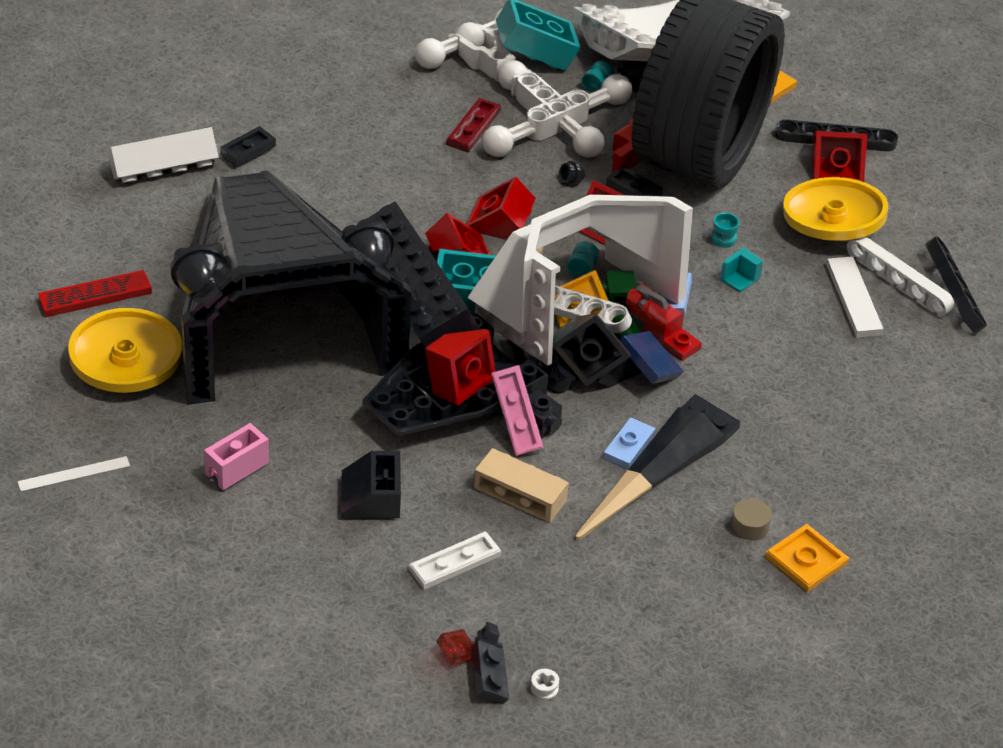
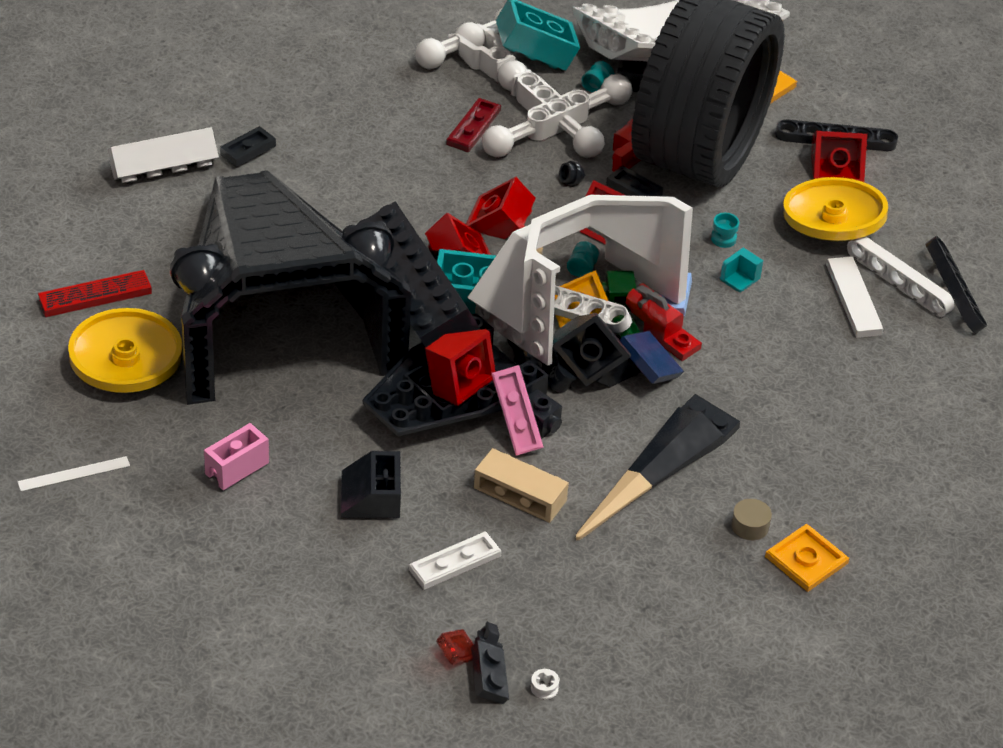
light blue plate [603,417,656,469] -> none

